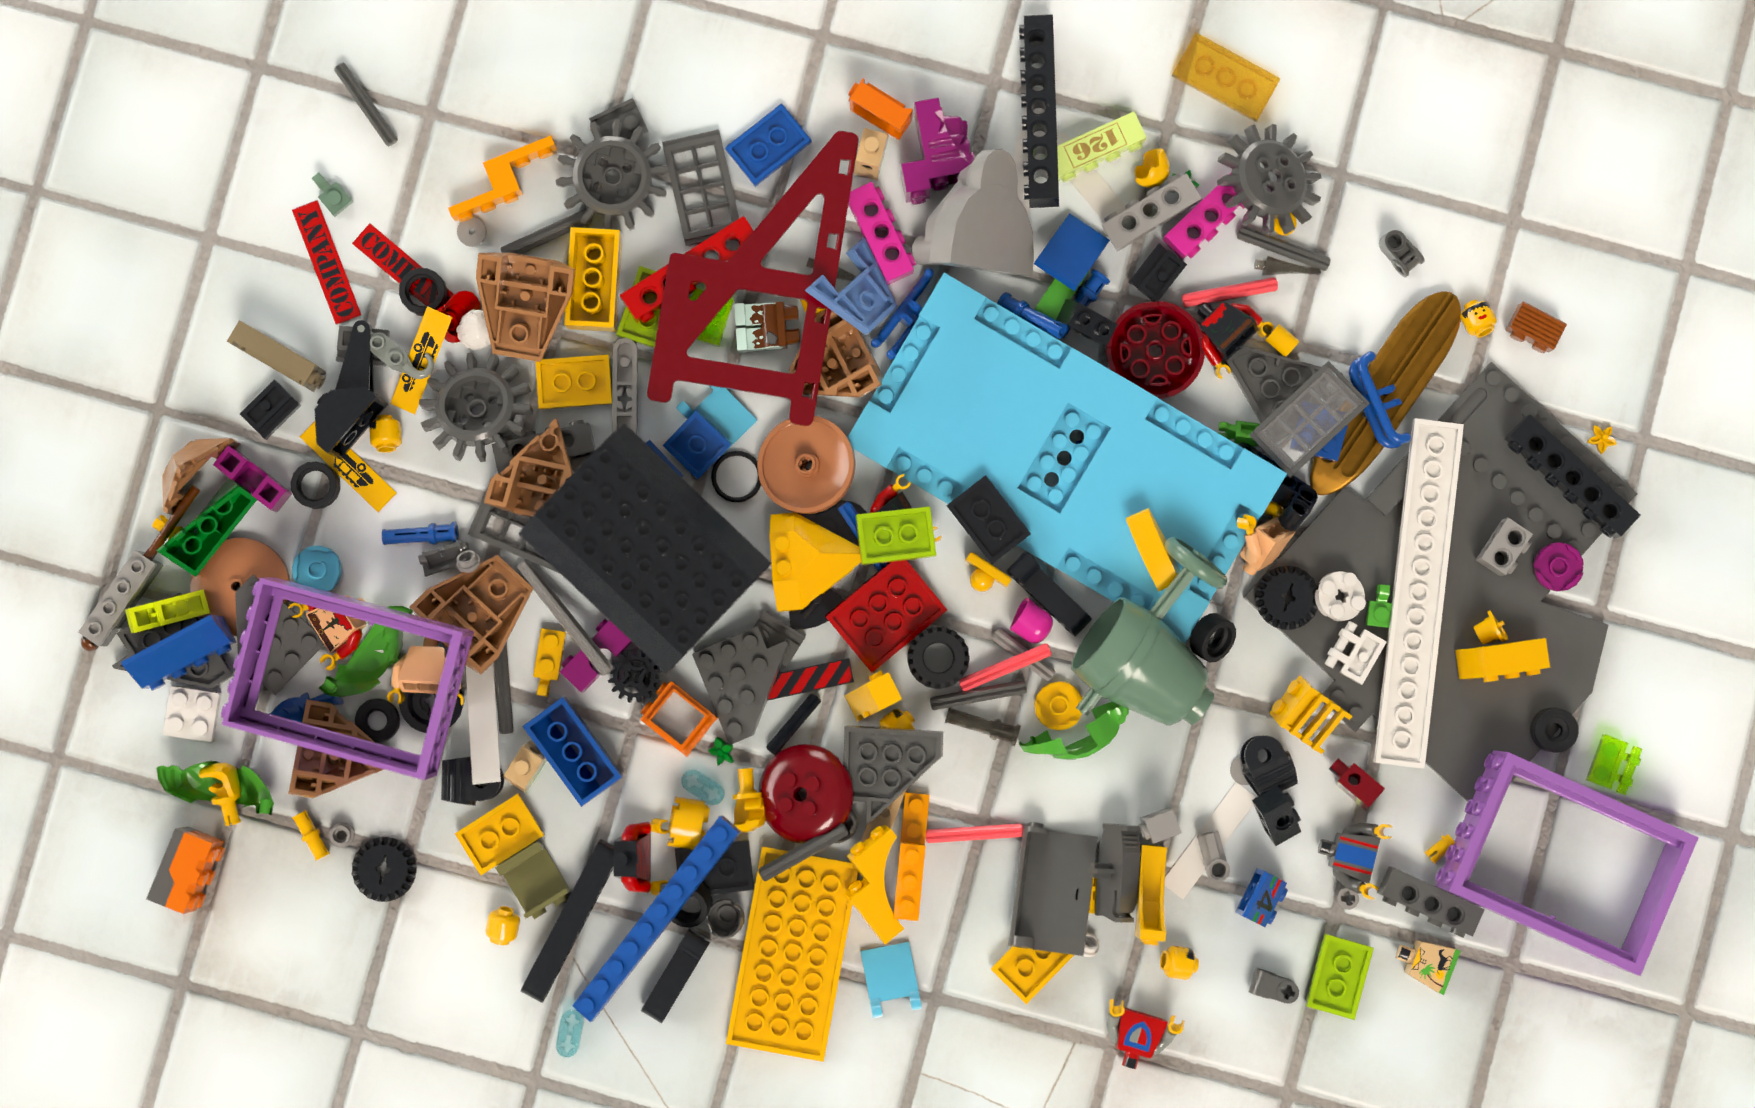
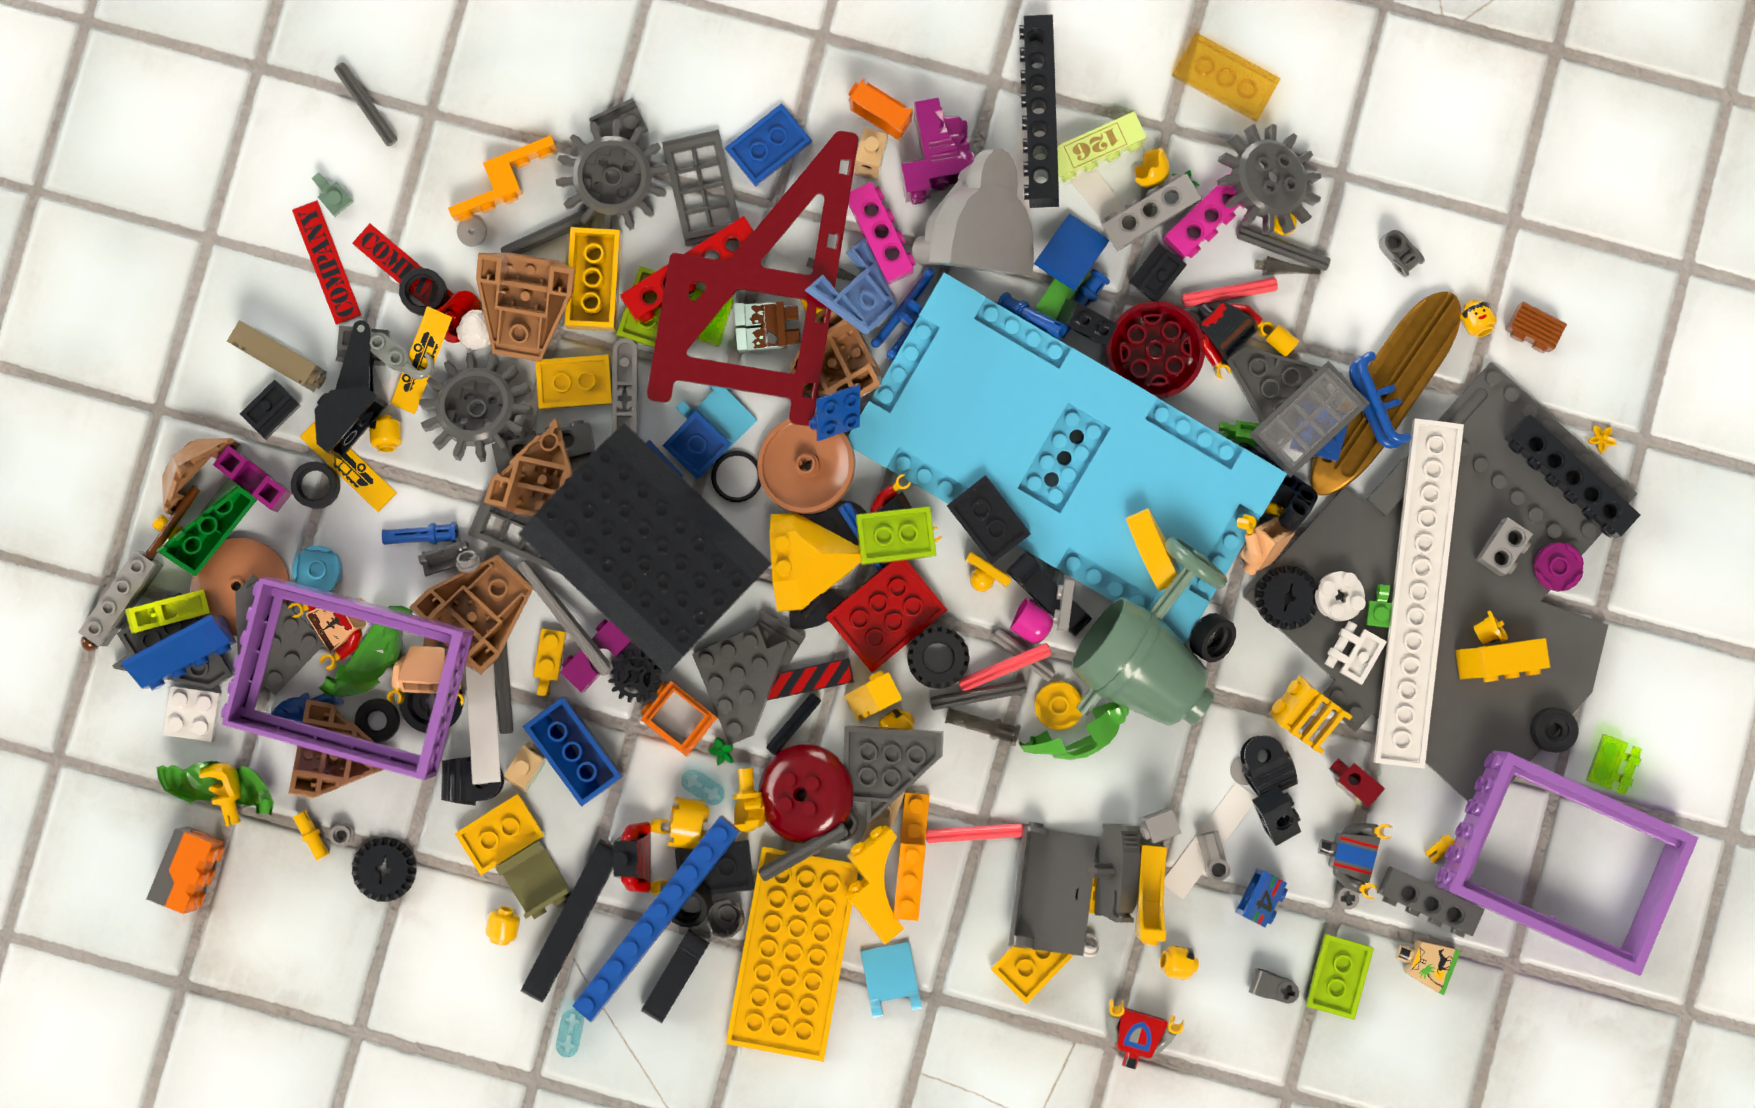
none -> blue hinge [809,385,860,441]
none -> light grey plate [1053,580,1075,631]

